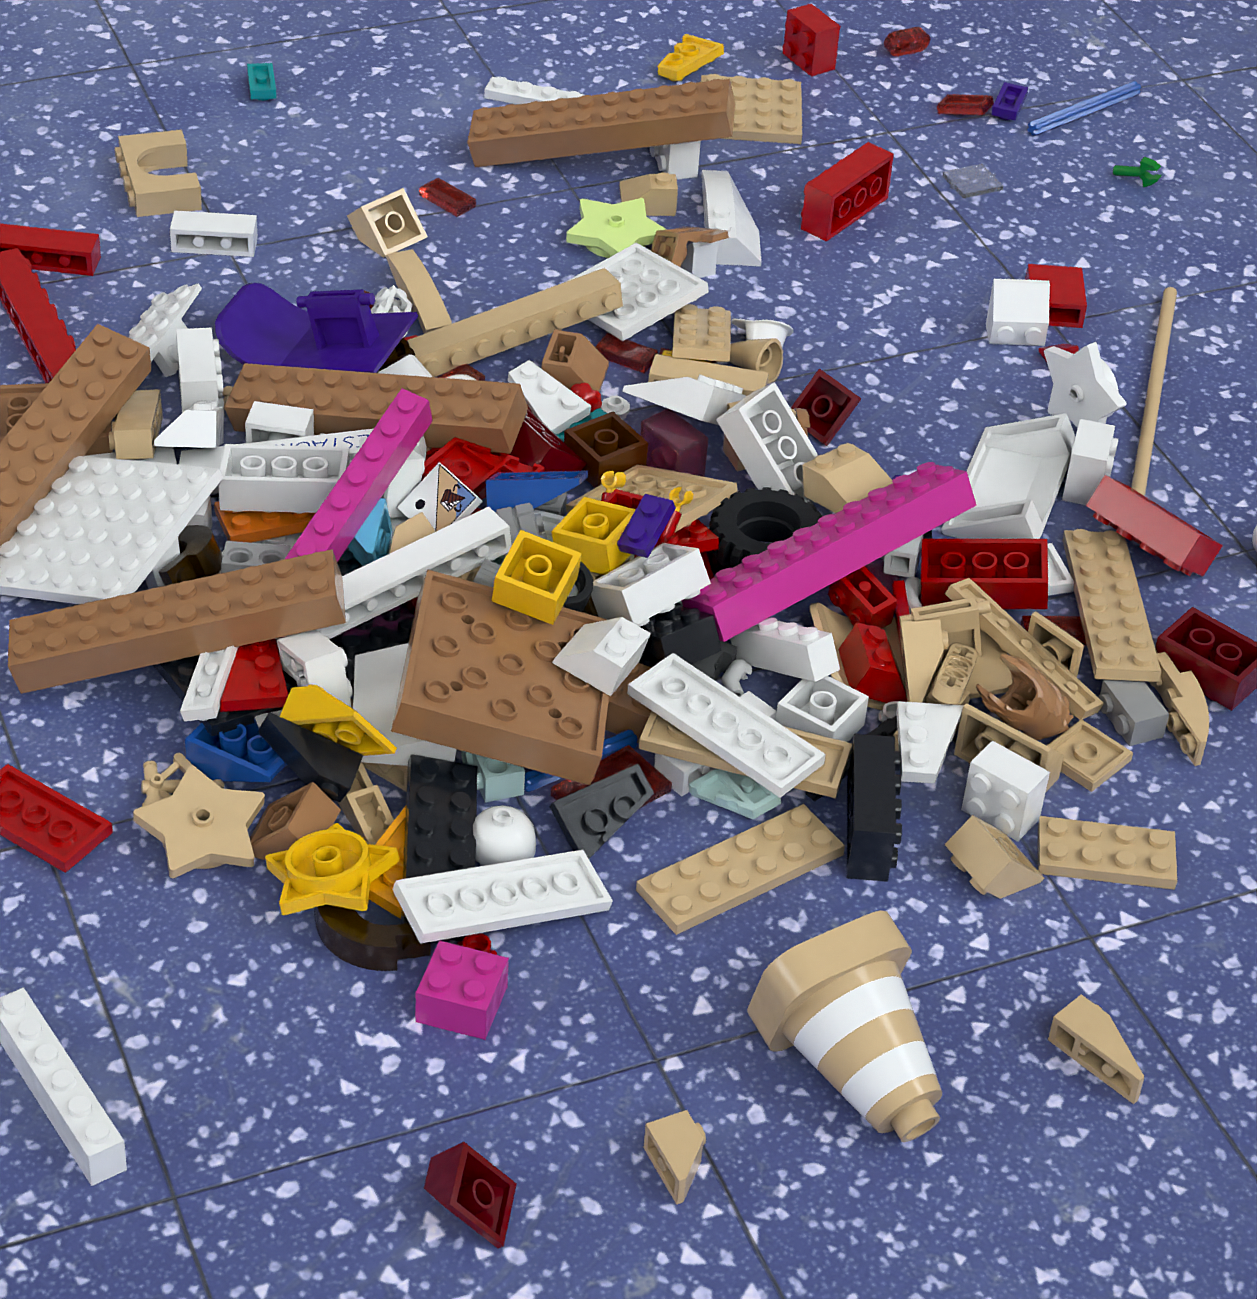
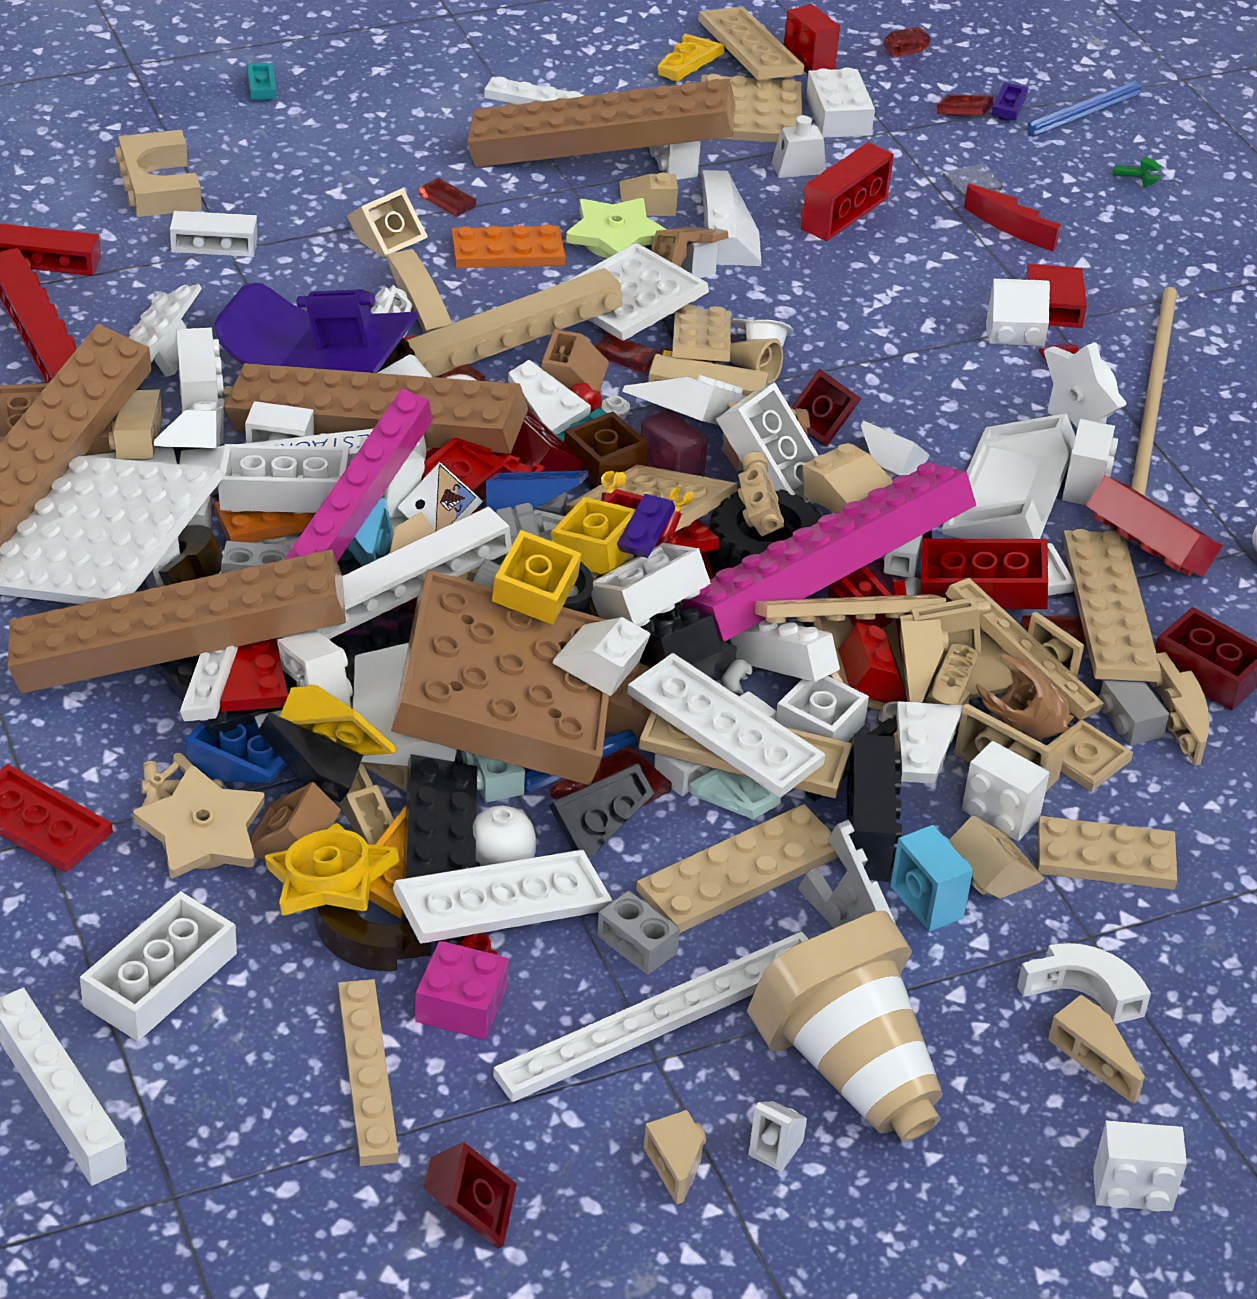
none -> white brick [80,891,237,1041]
none -> tan plate [338,979,399,1166]
none -> orange plate [451,224,565,268]
none -> white plate [493,931,809,1102]
none -> light grey brick [597,891,680,975]
none -> tan plate [698,7,804,81]
none -> tan brick [737,452,784,536]
none -> white slope [748,1101,807,1172]
none -> tan plate [755,594,946,623]
none -> white torso [772,115,826,178]
none -> light grey wing [798,820,896,928]
none -> white brick [806,68,875,138]
none -> white slope [861,421,930,478]
none -> medium azure brick [890,825,973,932]
none -> red slope [964,183,1061,251]
none -> white arch [1017,943,1151,1024]
none -> white brick [1093,1121,1187,1211]

